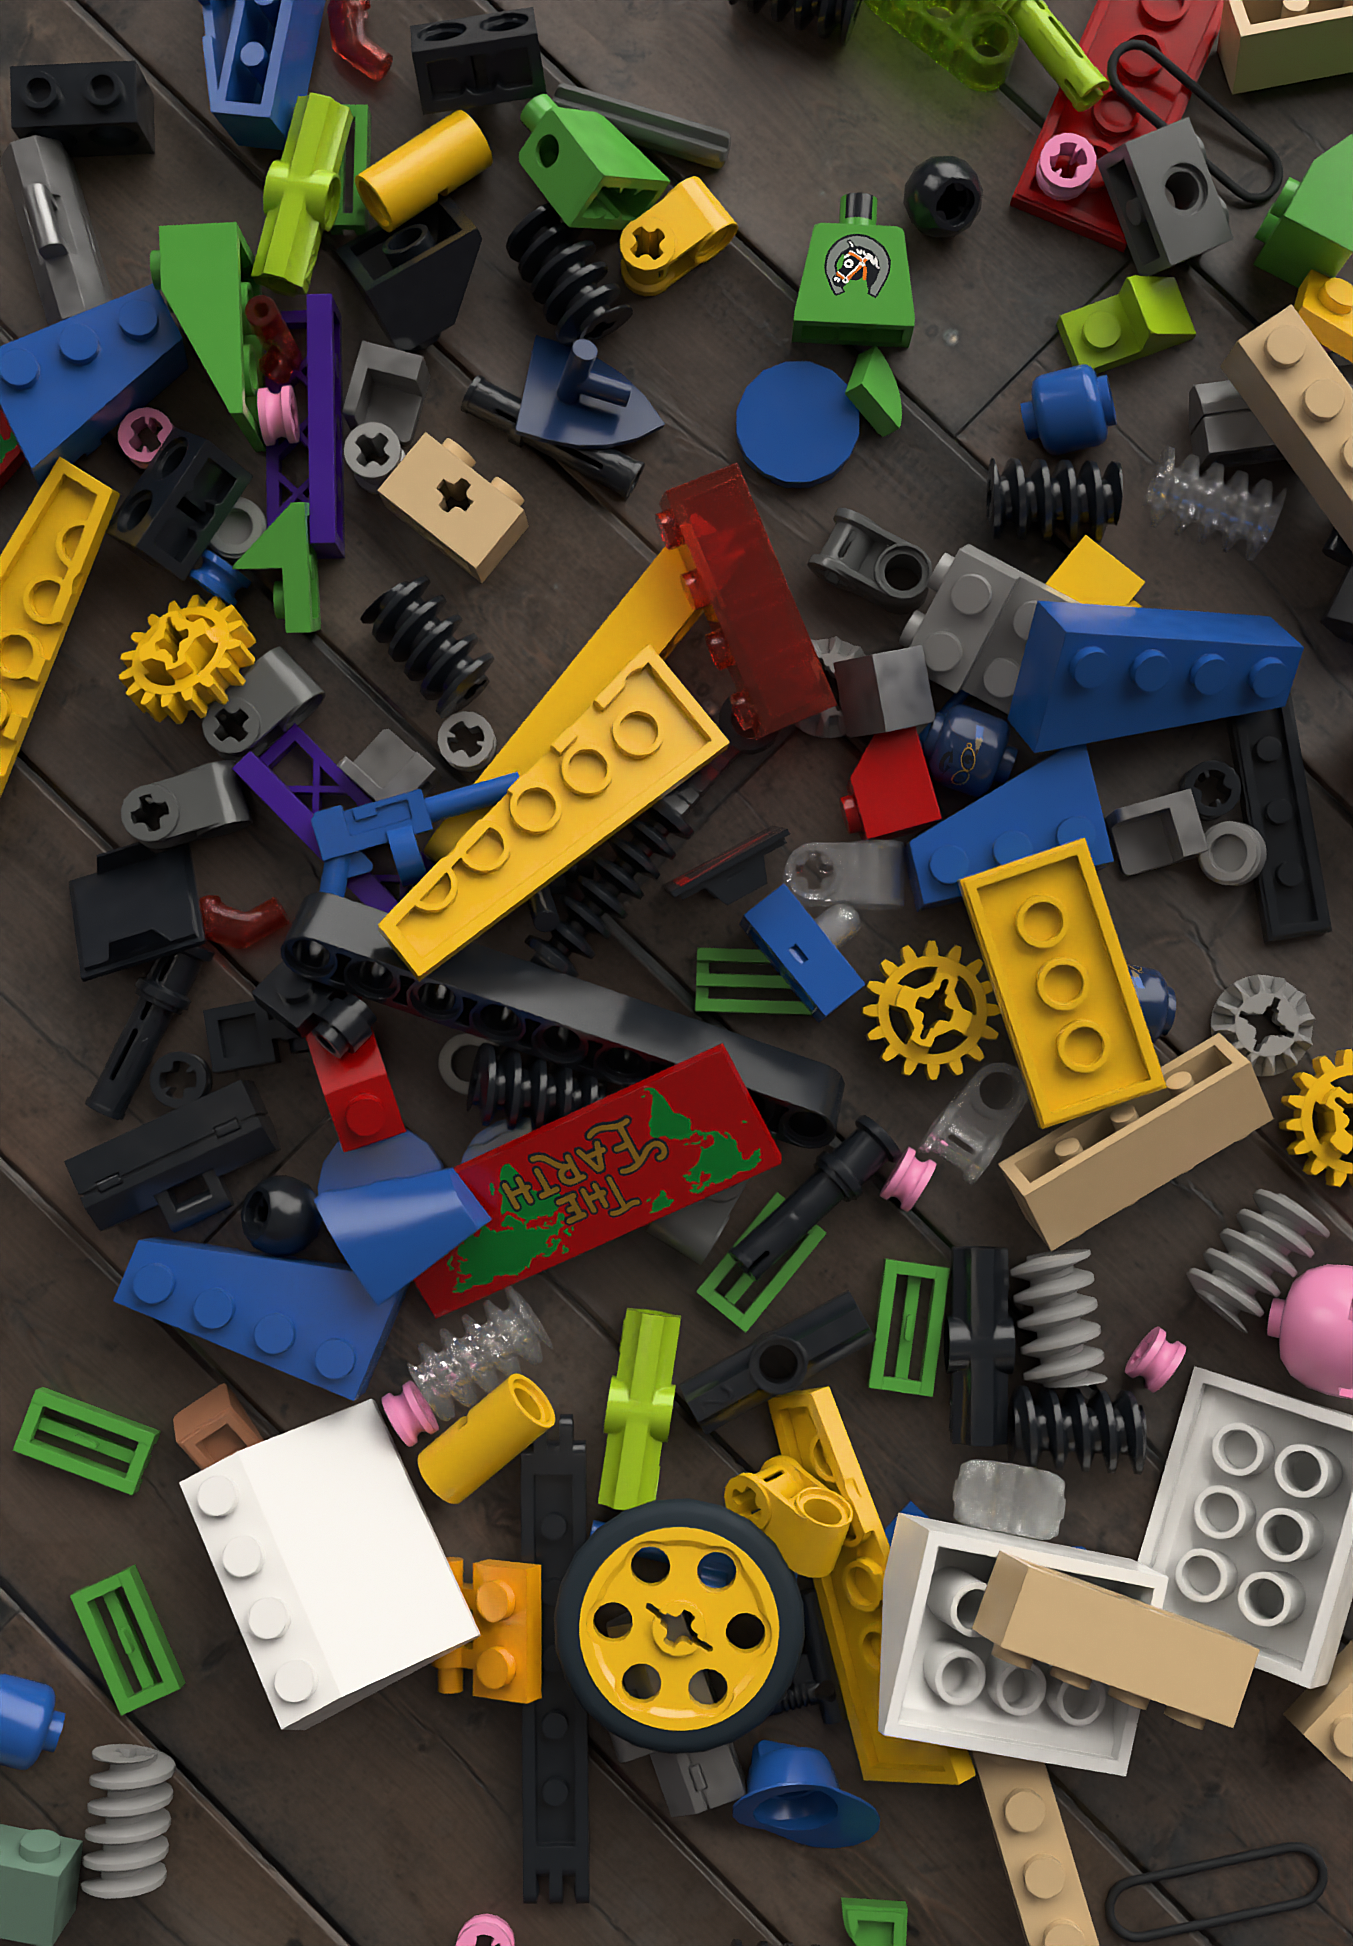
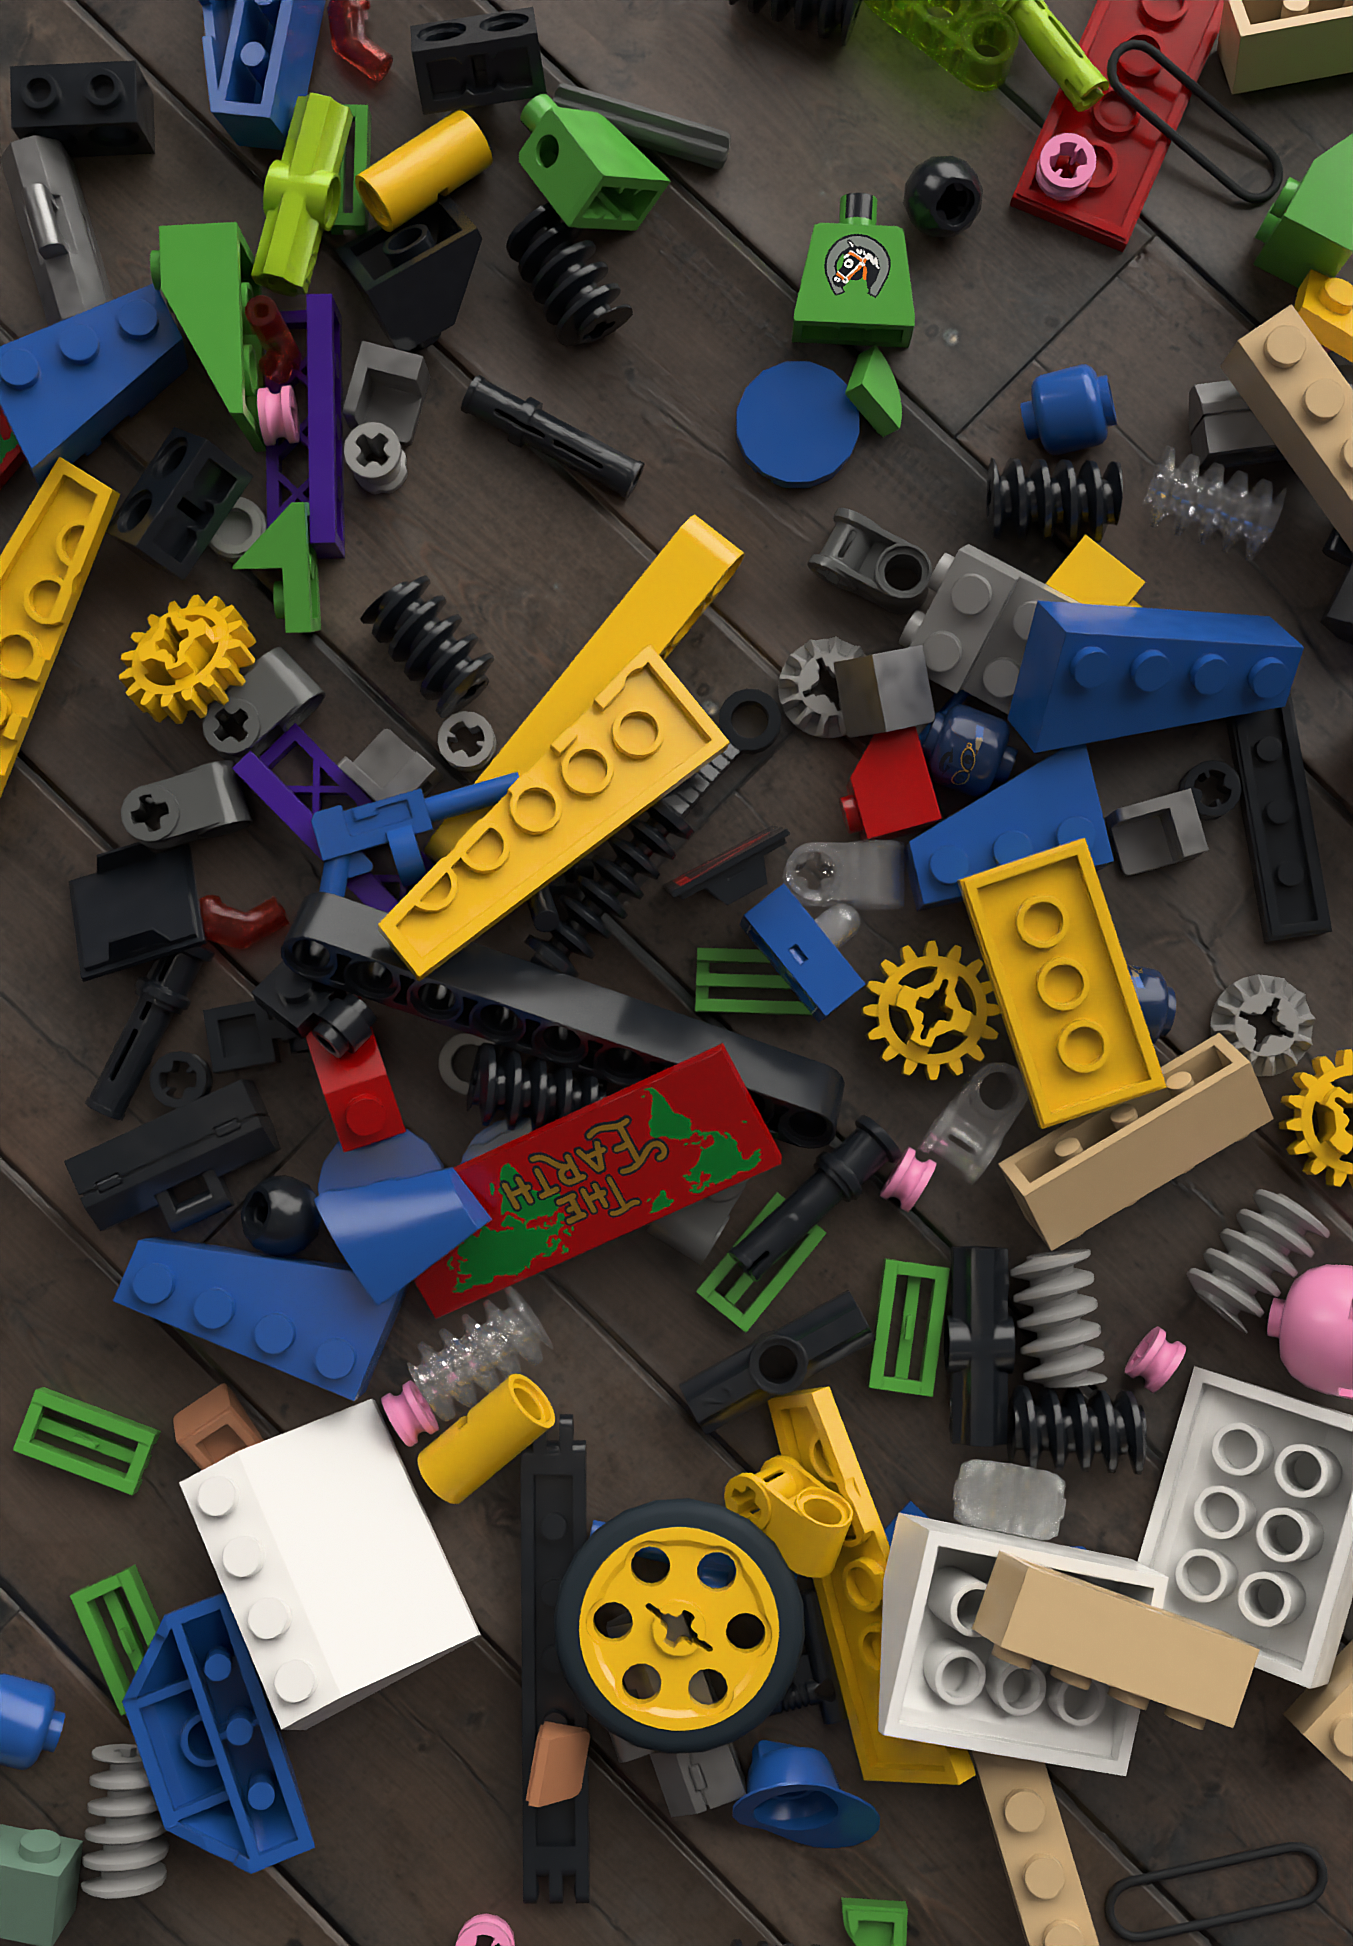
bright pink bush [118,407,174,470] -> none
blue bush [188,549,252,607] -> none
tan brick [377,432,529,583] -> none
light orange plate [431,1557,542,1704] -> none
dark blue shield [514,335,665,449] -> none
lime piece [598,1308,681,1511] -> none
yellow piece [620,176,738,296] -> none
clear red brick [655,462,837,740] -> none
lime slope [1056,275,1197,374] -> none
dark grey brick [1096,117,1234,276] -> none
light grey tile [1198,821,1267,886] -> none
none -> blue wedge [122,1592,315,1874]
none -> nougat slope [526,1721,590,1807]

